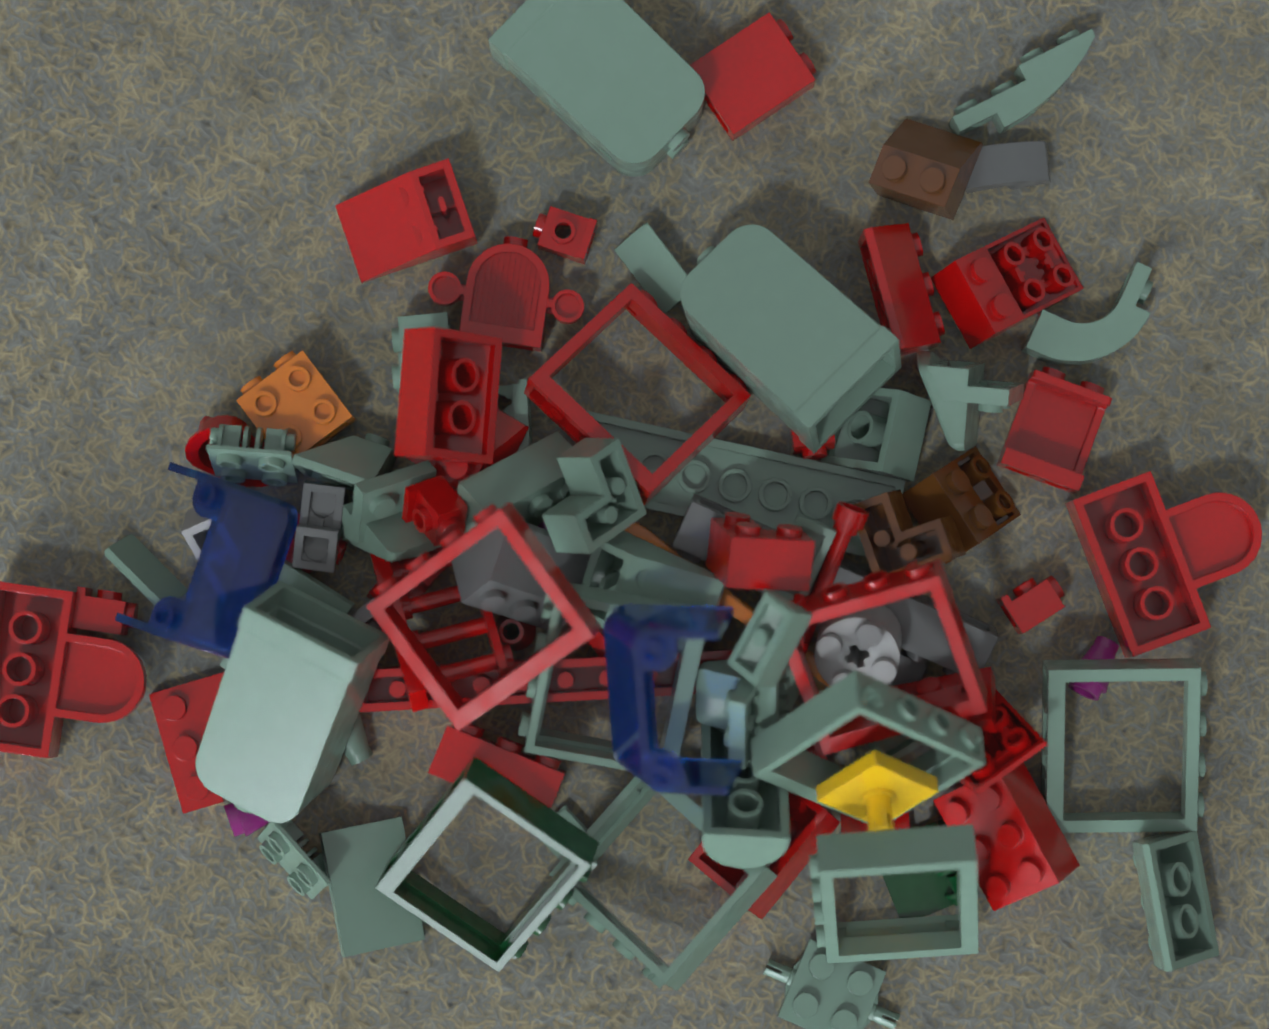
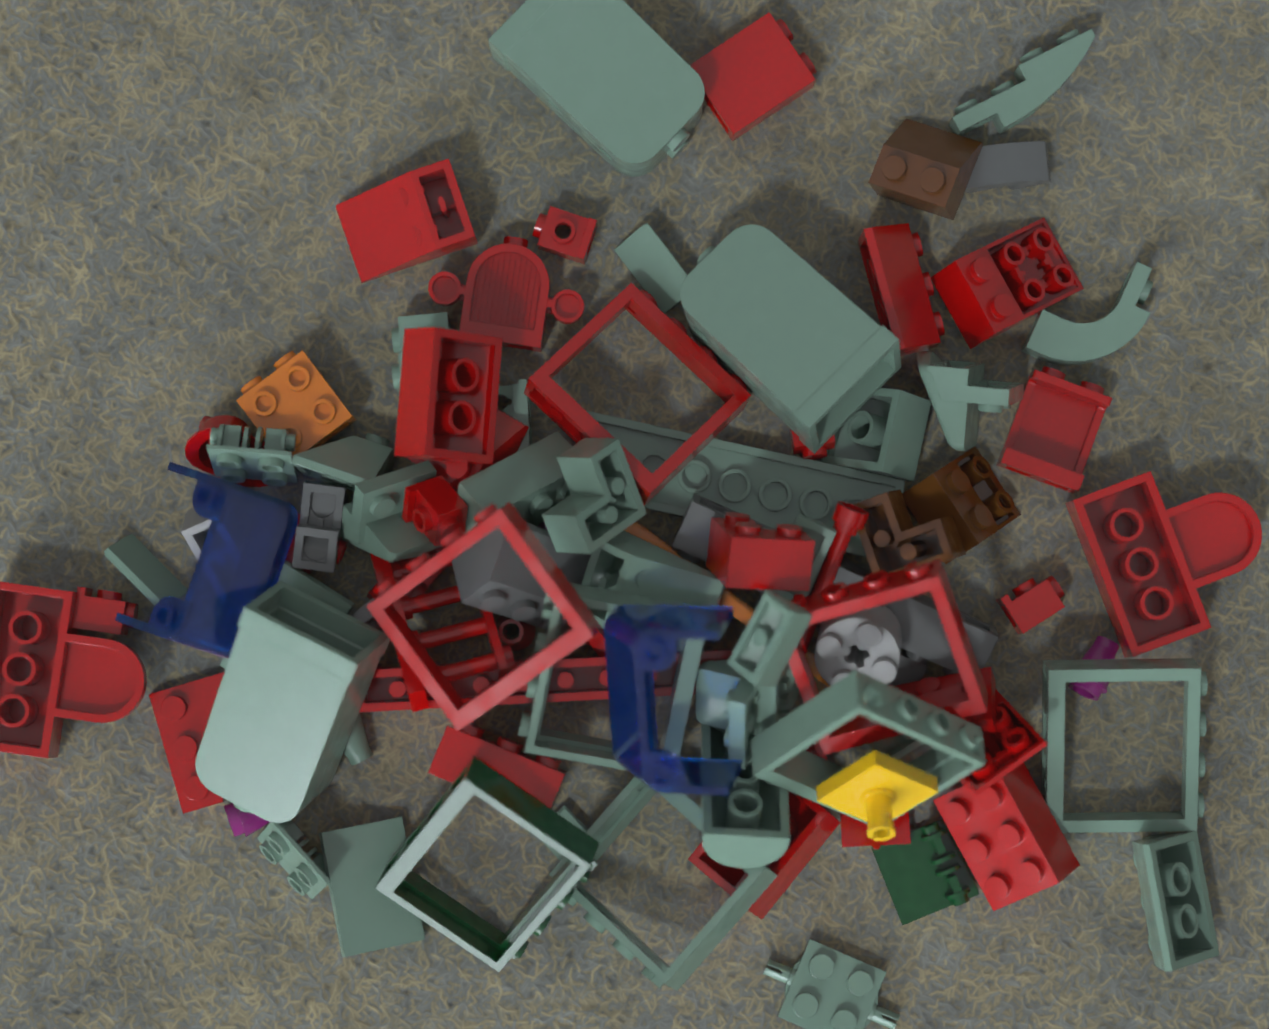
sand green window [809,824,978,964] -> none

